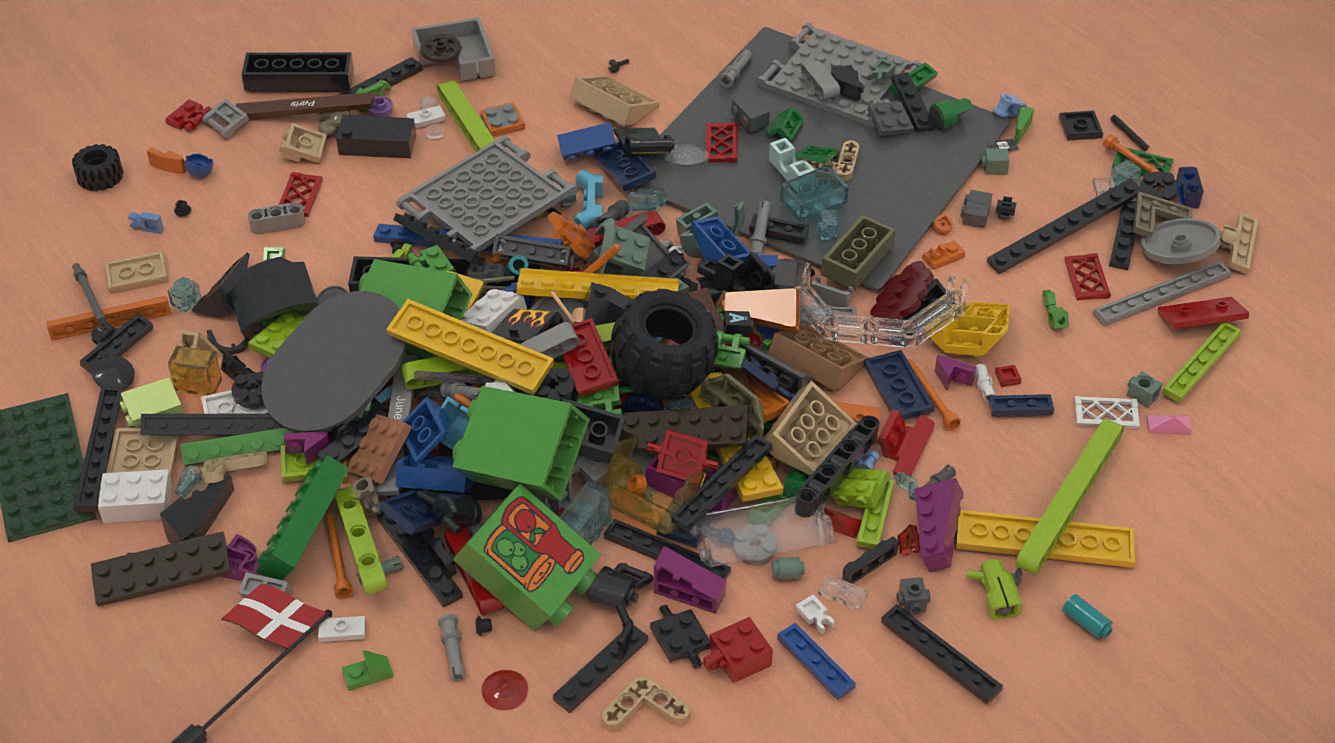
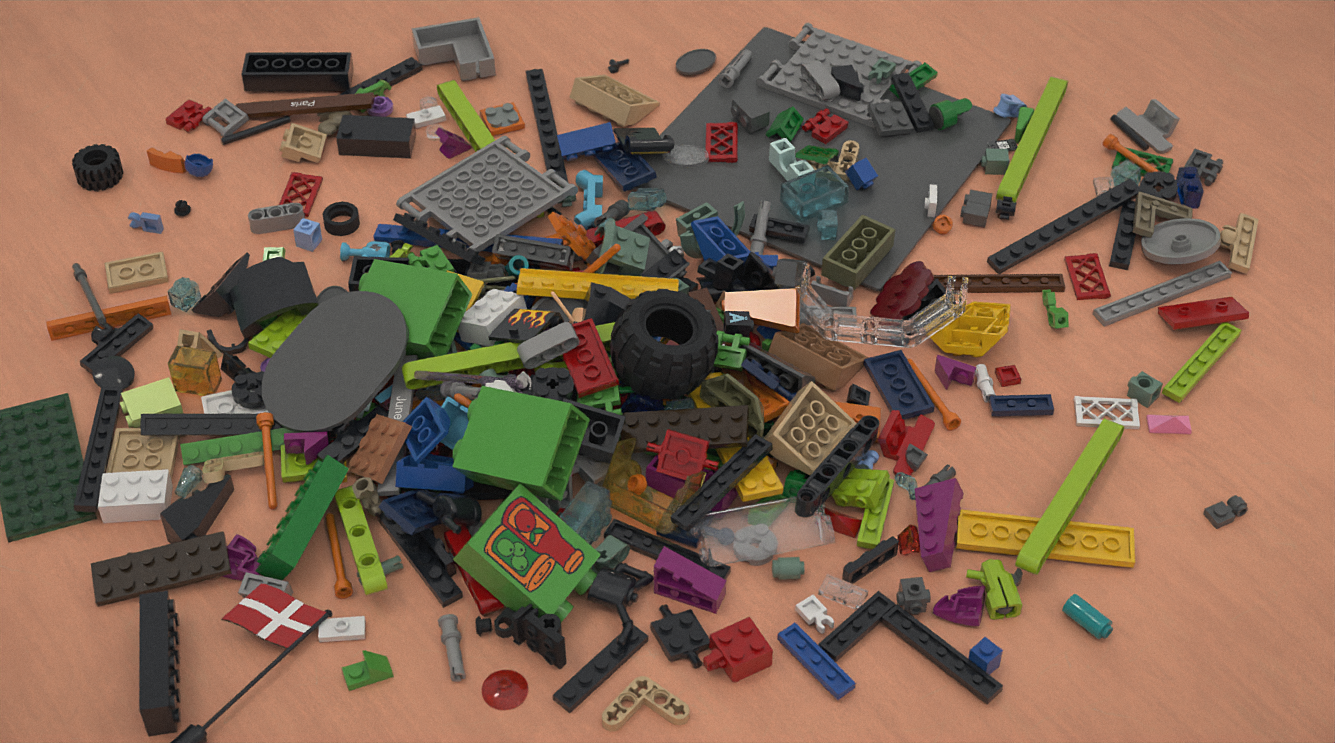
yellow plate [386,299,554,395] -> none
dark brown plate [420,34,462,63] -> none
orange plate [922,240,965,270] -> none
black tile [1059,110,1103,141] -> none
none -> black brick [139,591,181,736]
none -> black bar [220,116,291,145]
none -> orange piece [256,412,277,509]
none -> light blue brick [293,218,322,252]
none -> black tyre [323,202,360,236]
none -> medium azure piece [340,241,391,261]
none -> magenta slope [435,127,472,159]
none -> black plate [494,604,567,669]
none -> black plate [525,69,568,187]
none -> sand green piece [592,535,630,574]
none -> dark grey piece [676,49,716,75]
none -> red plate [802,108,849,145]
none -> black plate [819,591,896,662]
none -> blue brick [845,158,878,190]
none -> black tile [847,384,871,406]
none -> dark grey tile [905,443,928,472]
none -> white plate [924,184,937,217]
none -> magenta brick [933,586,986,626]
none -> reddish brown tile [934,274,1065,293]
none -> blue brick [968,637,1003,675]
none -> lime beam [996,77,1068,202]
none -> light grey plate [1117,99,1180,154]
none -> dark grey plate [1181,149,1223,186]
none -> dark grey plate [1203,495,1248,529]

